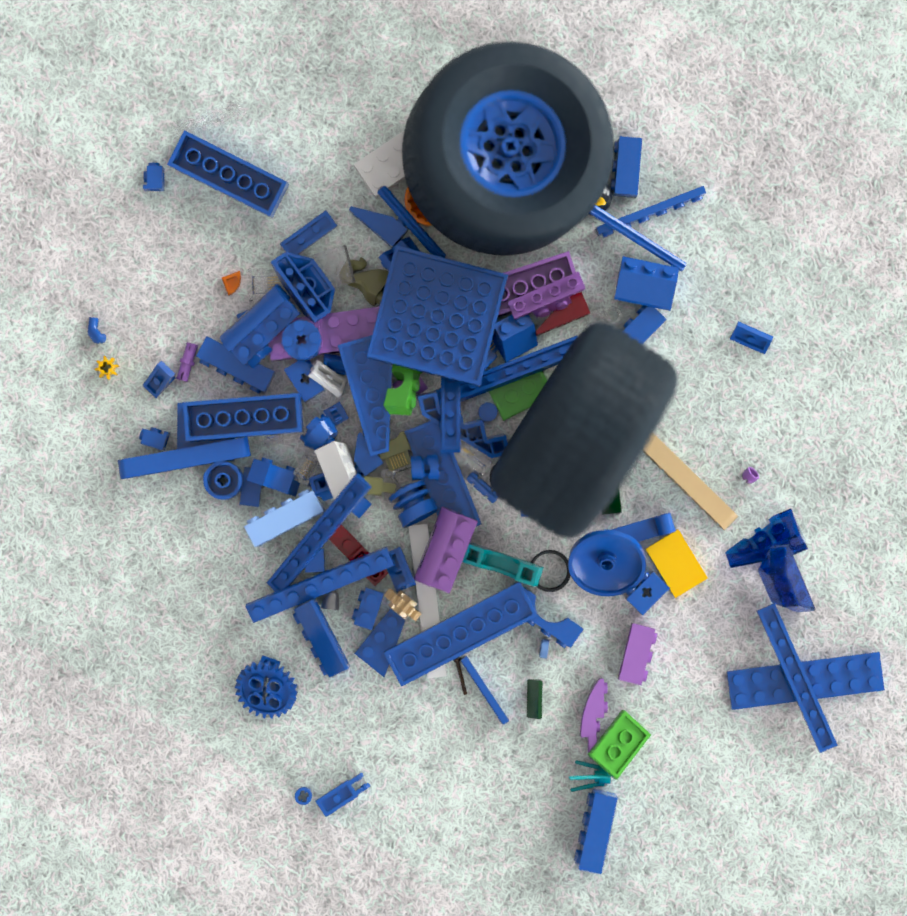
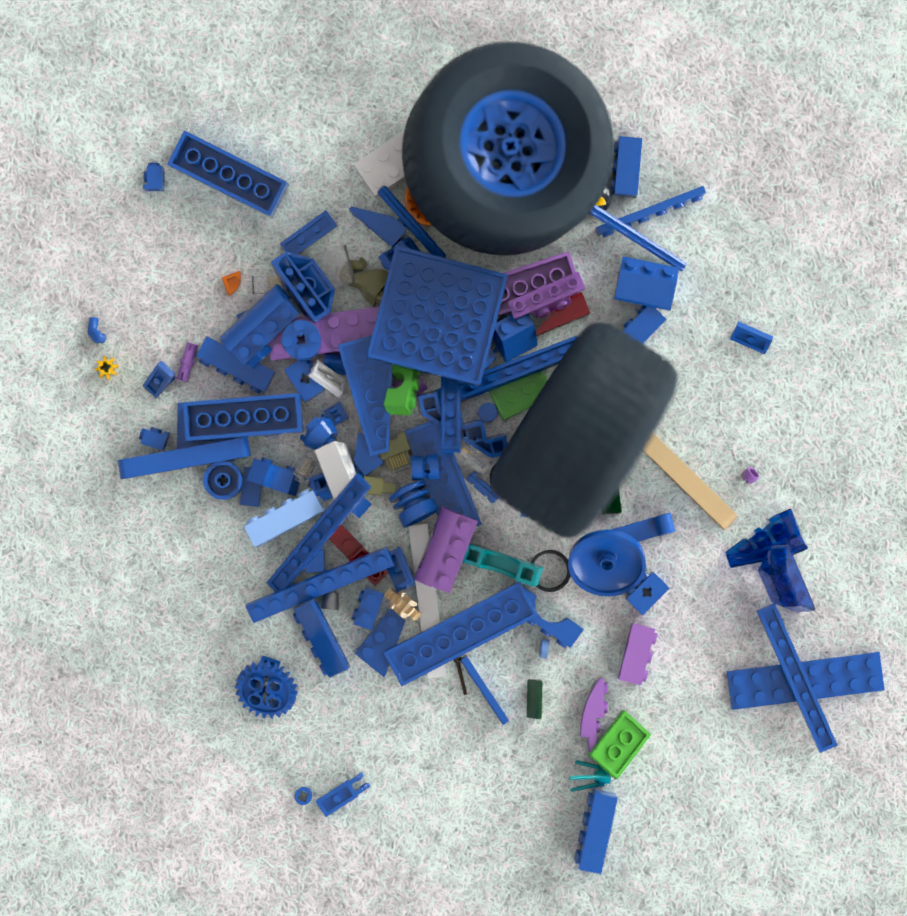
yellow tile [645,529,708,598] -> none

